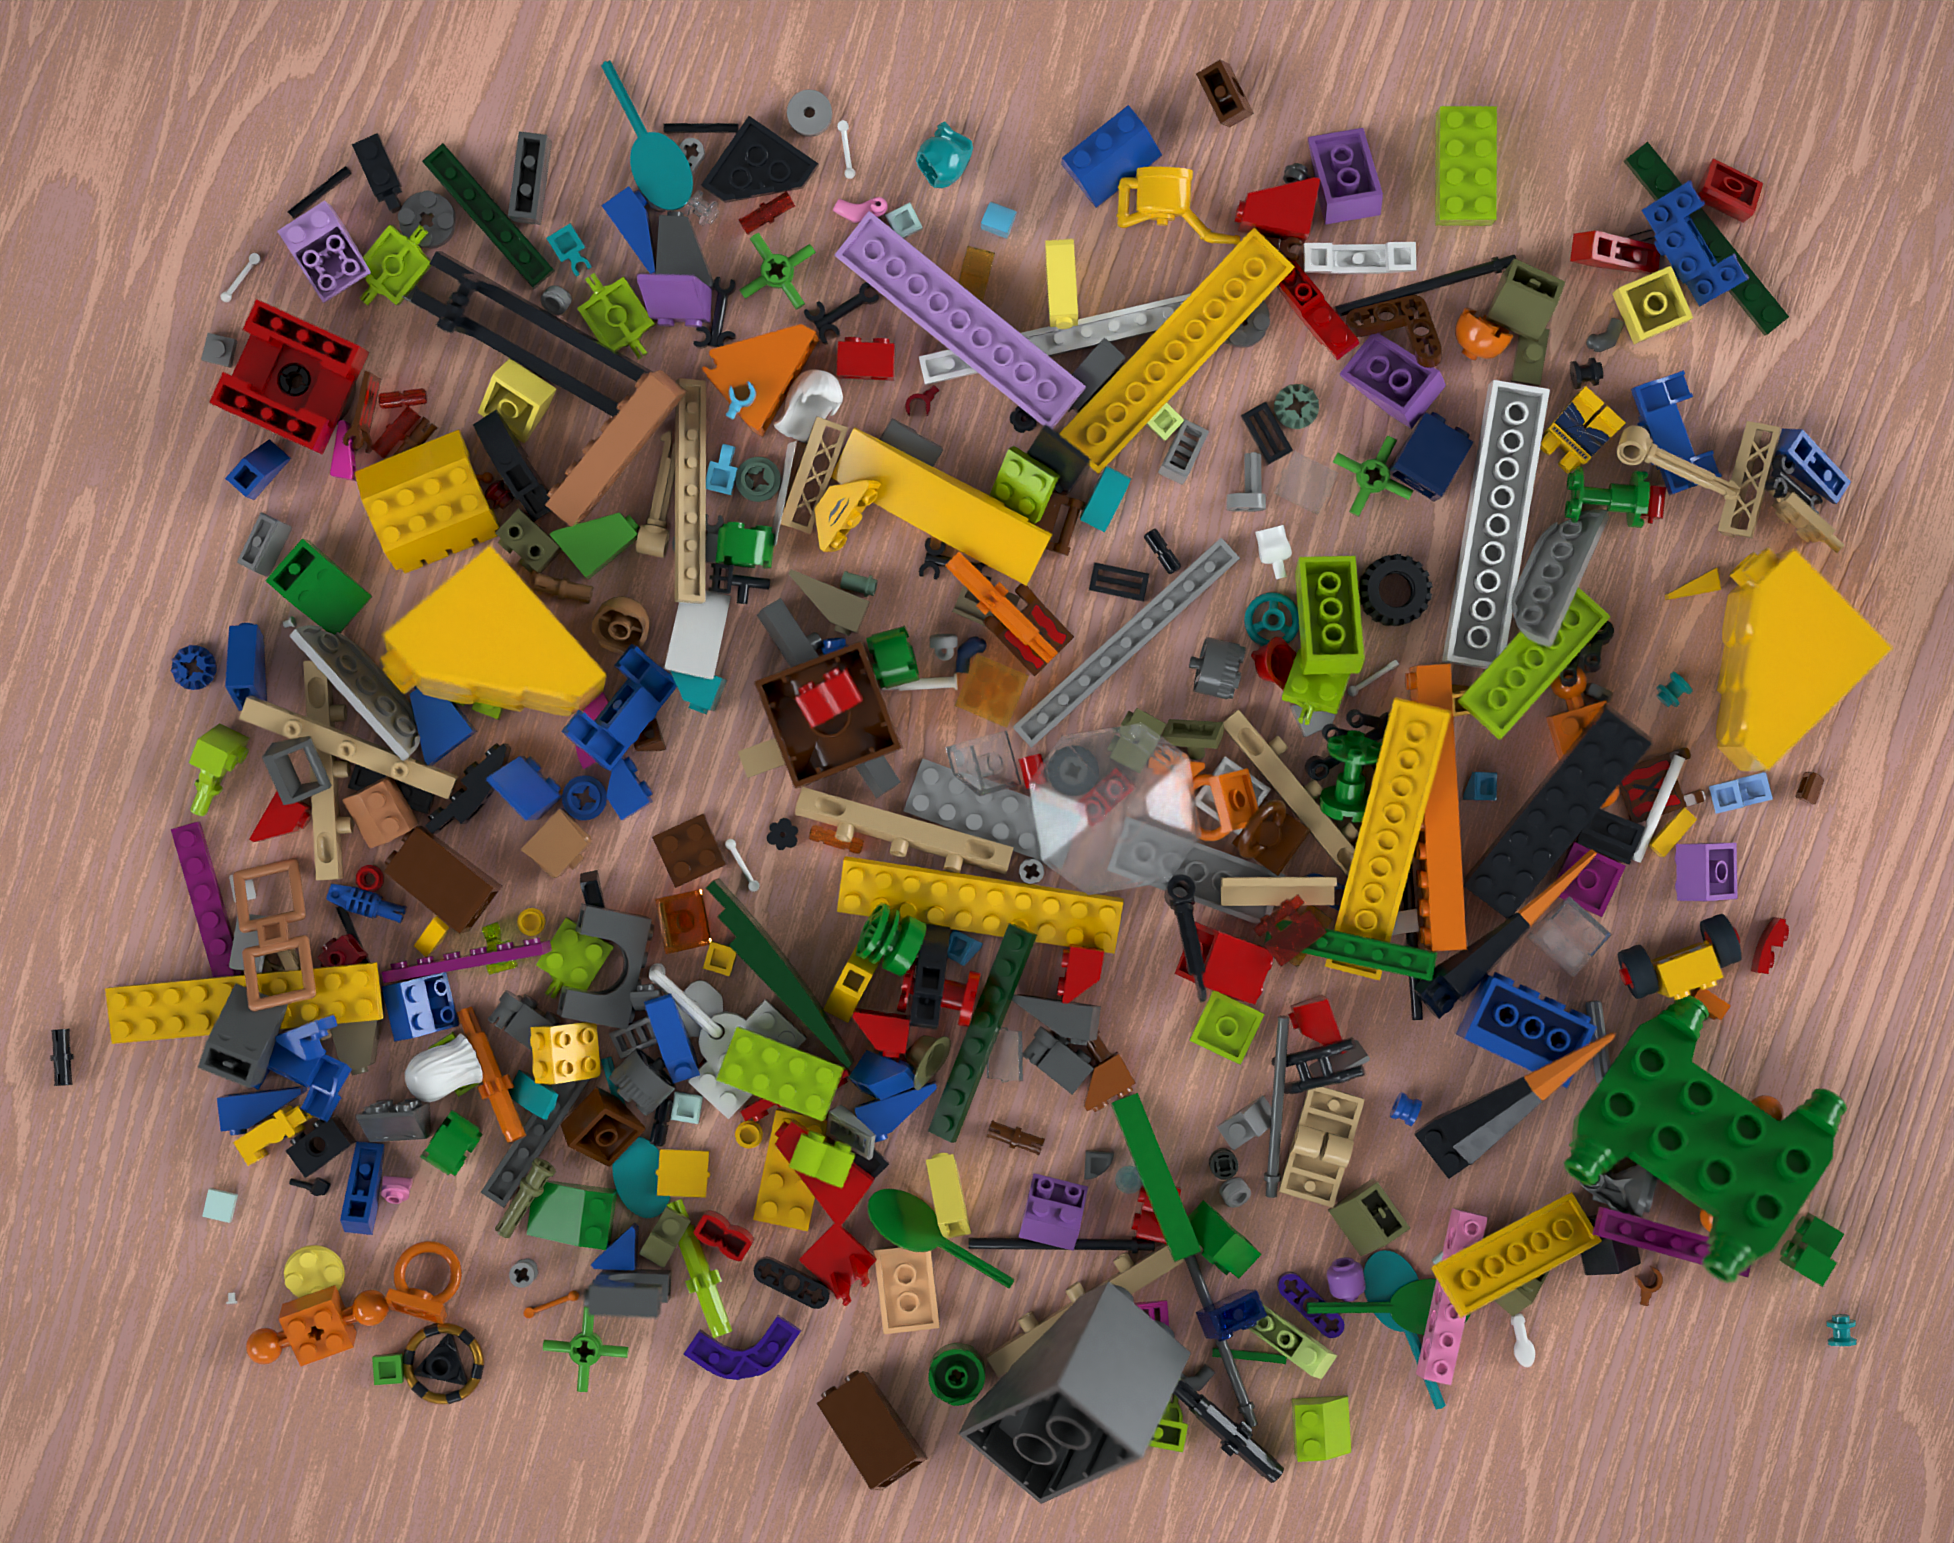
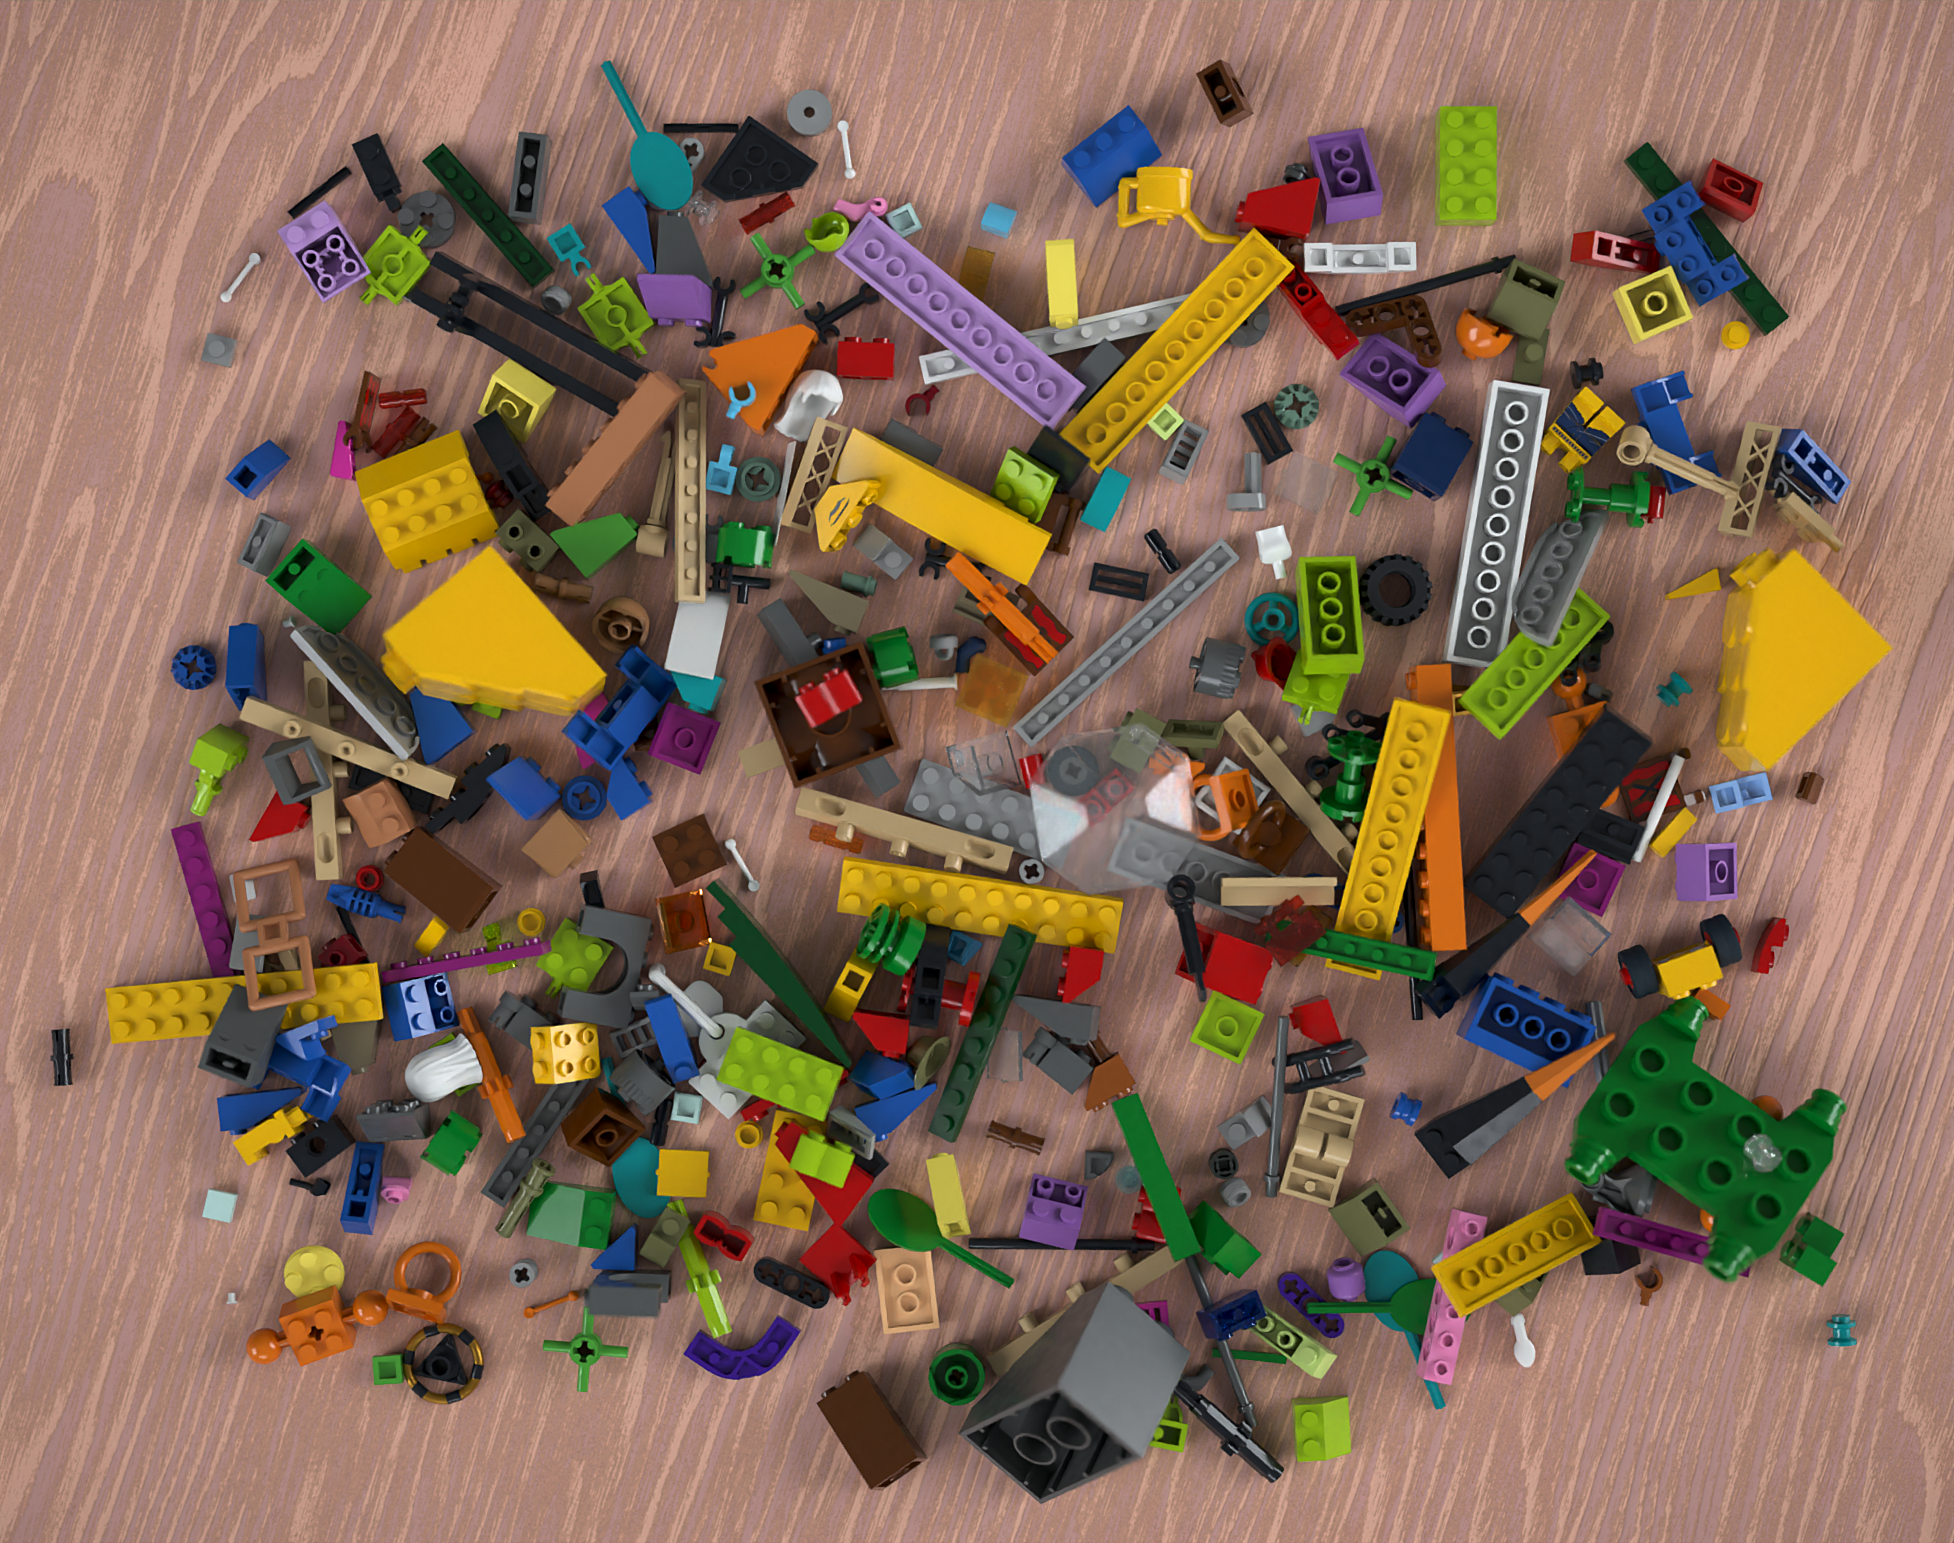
red piece [209,299,369,455] -> none
teal slope [509,1070,559,1120] -> none
black plant [767,818,798,850] -> none
teal piece [916,122,973,189] -> none
black plate [1010,406,1037,433] -> none
white hinge [1347,660,1399,696] -> none
white sticker [1392,909,1419,935] -> none
dark azure slope [1463,772,1497,801] -> none
dark grey arm [1586,318,1624,352] -> none
none -> magenta plate [647,702,721,775]
none -> lime hair [804,212,849,252]
none -> light grey slope [853,523,913,580]
none -> yellow plate [1721,321,1750,350]
none -> clear wheel [1744,1135,1781,1172]

